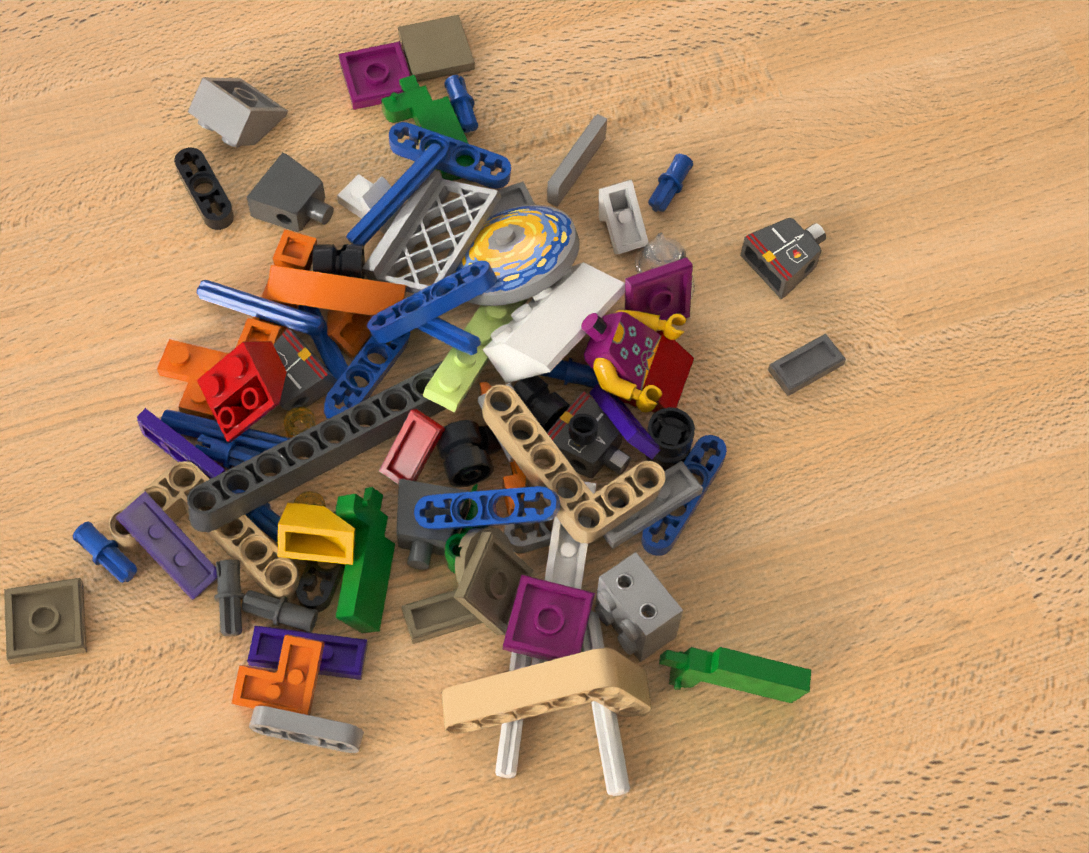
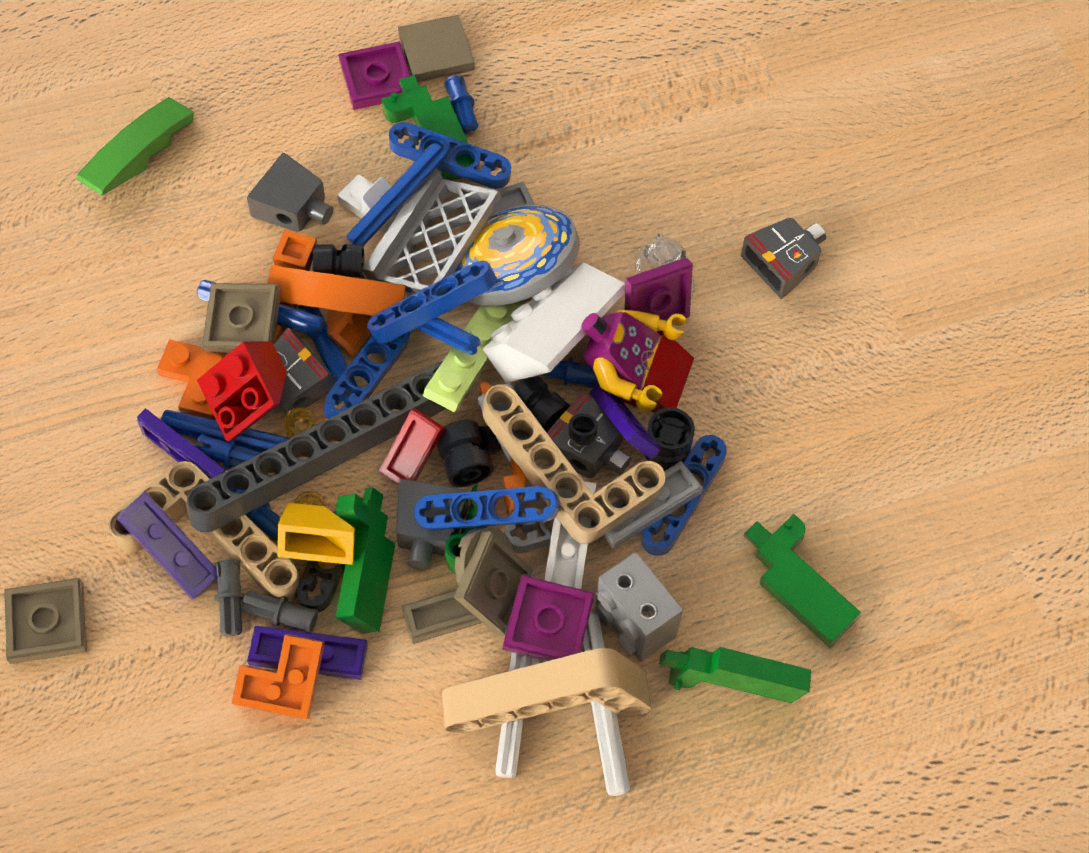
blue axle [73,521,137,583] -> none
black beam [174,147,234,230] -> none
light grey slope [188,77,288,148] -> none
light grey beam [249,706,364,753] -> none
light grey tile [547,114,607,207] -> none
white slope [599,180,649,254] -> none
blue axle [648,153,693,212] -> none
flat silver tile [768,333,846,396] -> none
none -> bright green slope [77,97,194,195]
none -> dark tan tile [202,283,281,353]
none -> green piece [744,514,861,648]

